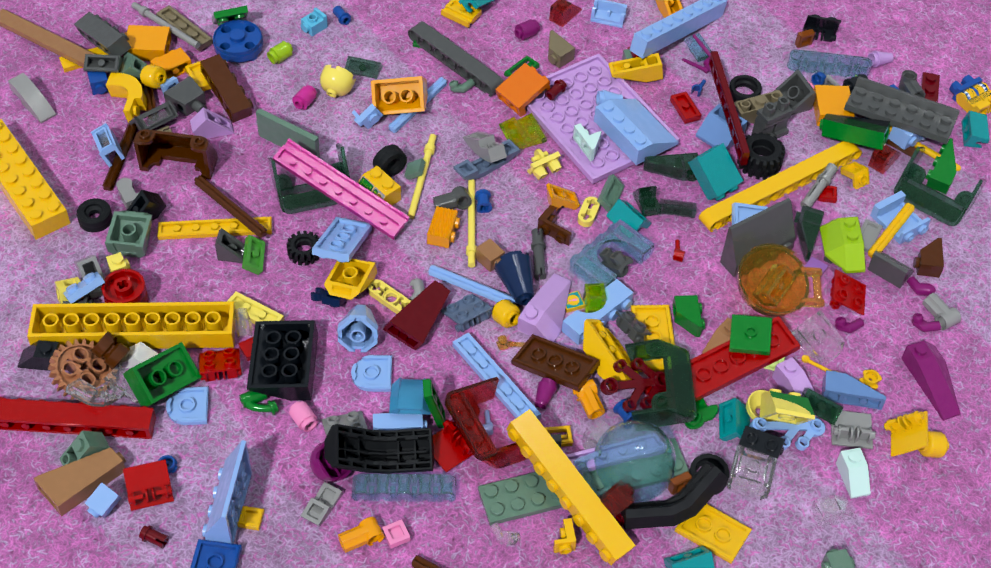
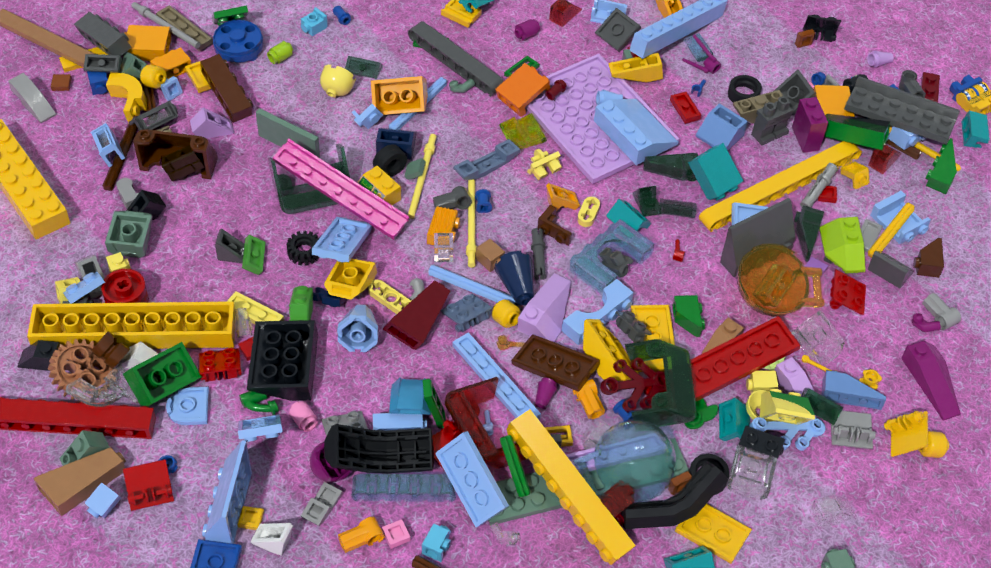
black tyre [77,198,113,232] -> none
dark red pin [139,525,169,549] -> none
yellow tile [157,217,272,240] -> none
dark grey torso [164,76,207,116] -> none
reddish brown axle [194,175,267,238] -> none
dark pink brick [292,85,317,110] -> none
light blue tile [351,355,392,392] -> none
light grey slope [463,131,507,163] -> none
dark tan slope [548,30,575,68] -> none
yellow bracket [553,518,576,555] -> none
yellow tile [565,291,585,313] -> none
light aqua slope [573,123,602,161] -> none
clear neon green brick [583,283,606,313] -> none
sand green tile [597,174,624,212] -> none
dark red tile [709,51,750,165] -> none
green plate [729,314,772,355] -> none
black tyre [737,132,785,180] -> none
clear light blue beam [787,50,872,78] -> none
magenta arm [835,317,864,333] -> none
light aqua slope [836,448,871,499] -> none
clear green windscreen [894,147,987,226] -> none
magenta arm [907,276,936,296] -> none
none -> dark orange tile [51,74,72,91]
none -> dark brown brick [162,145,205,181]
none -> light blue plate [238,414,283,442]
none -> white slope [251,523,293,556]
none -> bright green brick [289,286,313,321]
none -> dark blue slope [376,128,417,160]
none -> medium azure brick [422,524,451,562]
none -> clear brick [434,233,453,262]
none -> light blue plate [435,431,509,527]
none -> green axle [500,435,530,497]
none -> dark grey tile [595,8,641,52]
none -> light yellow brick [746,371,778,393]
none -> magenta brick [792,97,828,153]

